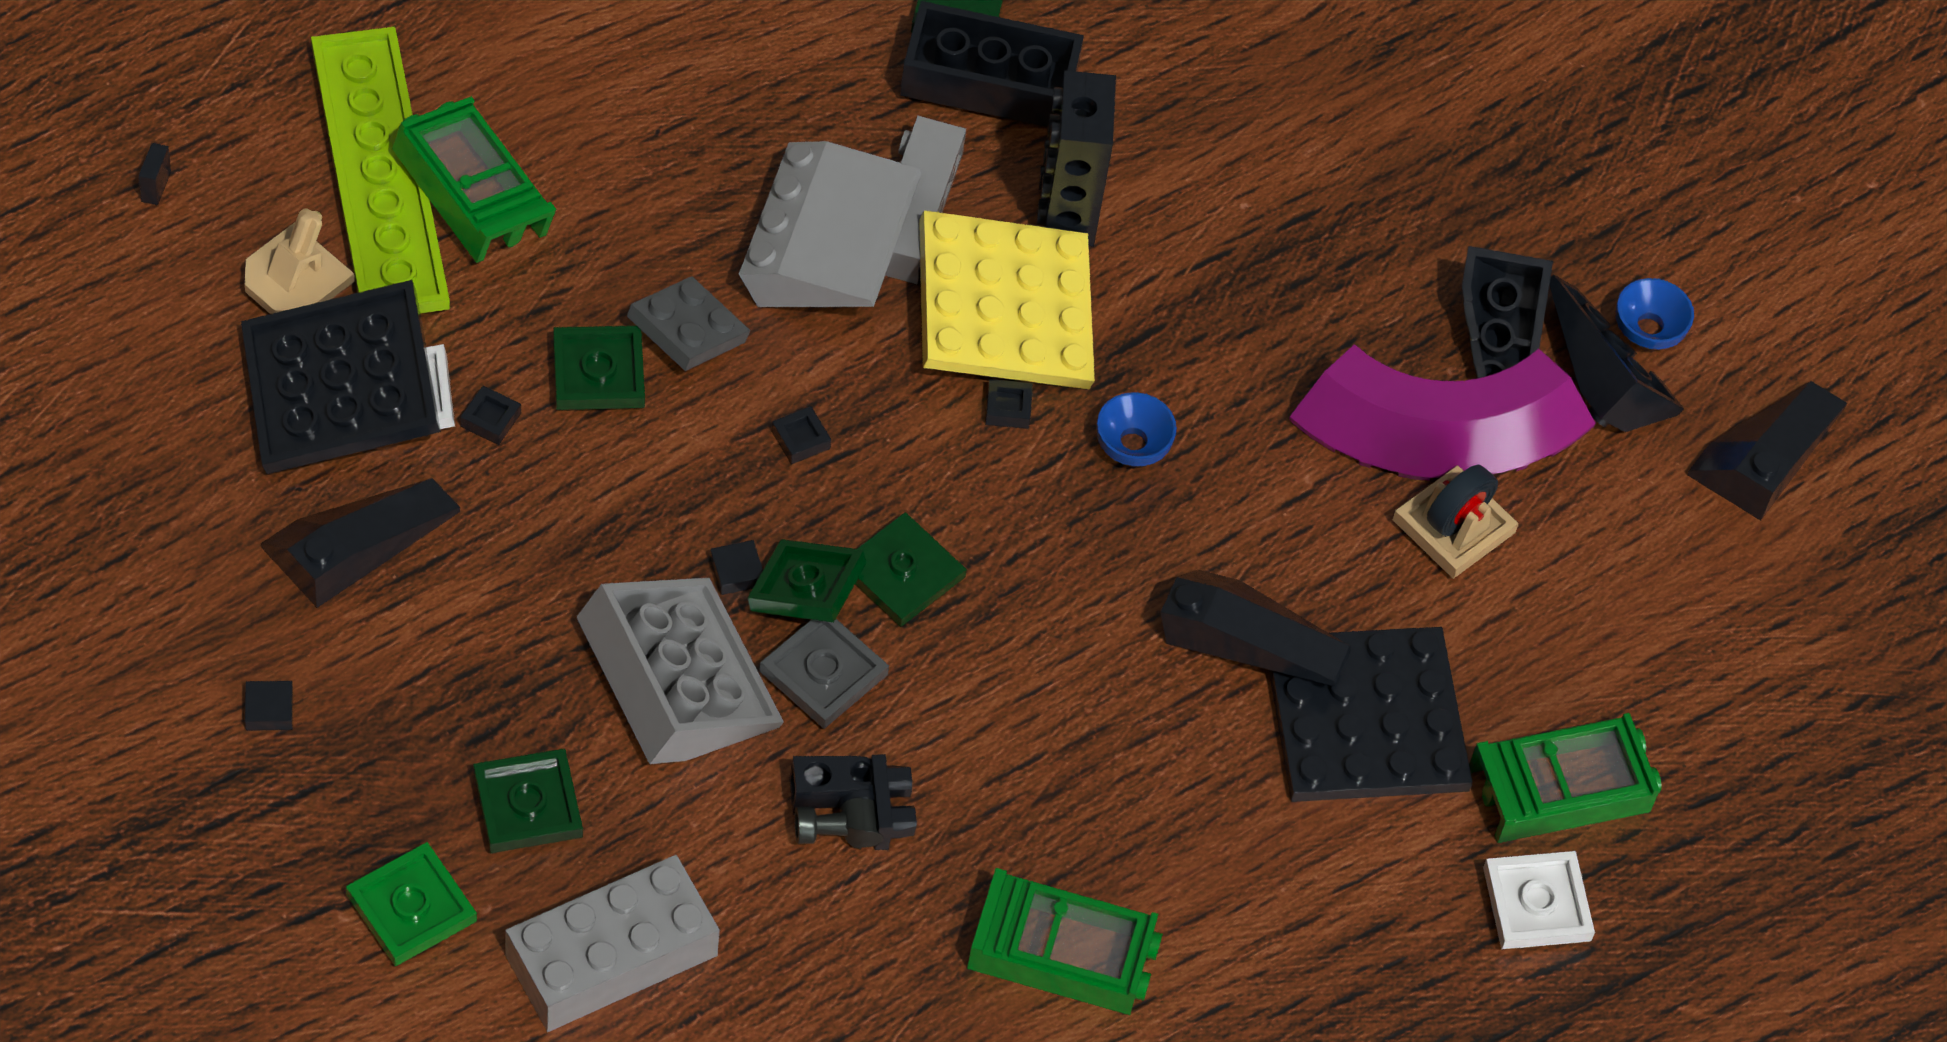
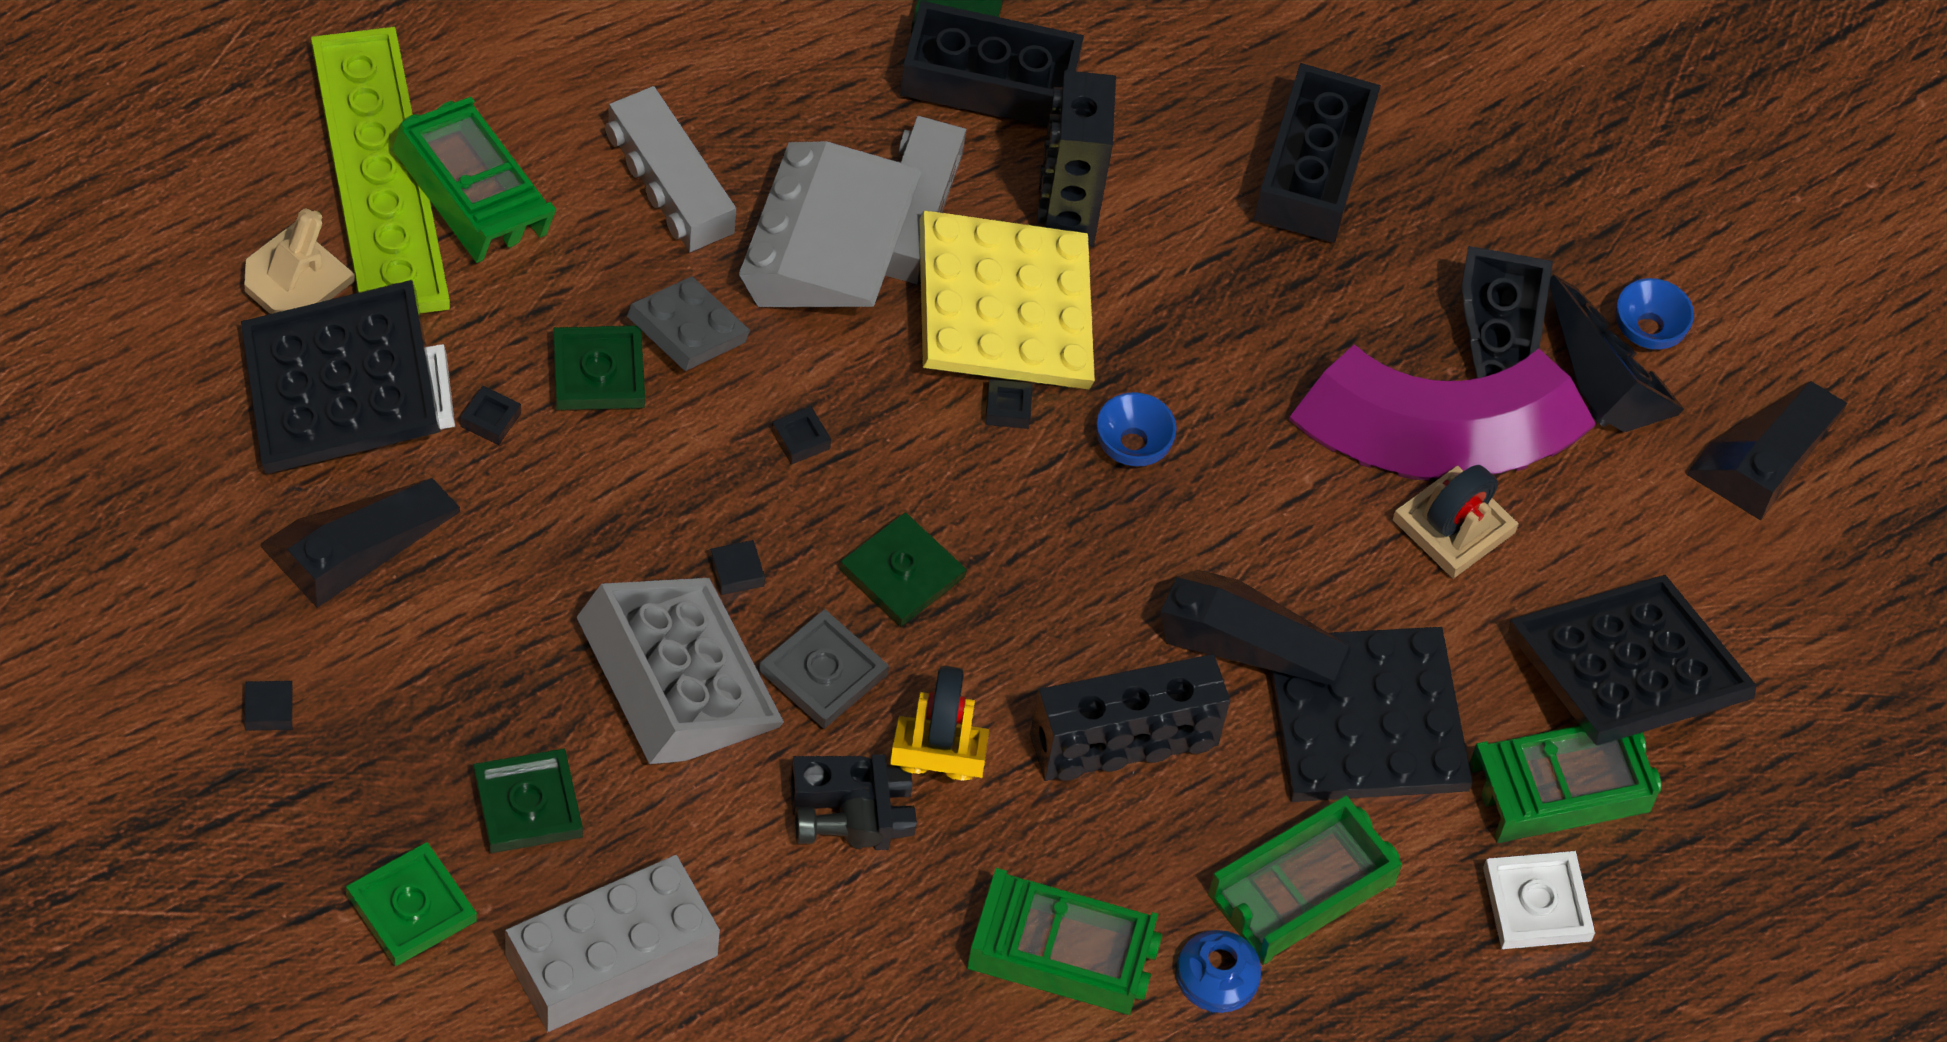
black tile [139,143,171,205] -> none
dark green plate [748,539,866,623] -> none
none -> light grey brick [605,86,736,252]
none -> yellow plate [890,666,989,780]
none -> black brick [1030,654,1231,781]
none -> blue piece [1176,930,1261,1013]
none -> door [1208,795,1402,965]
none -> black brick [1254,63,1381,243]
none -> black plate [1508,575,1757,746]

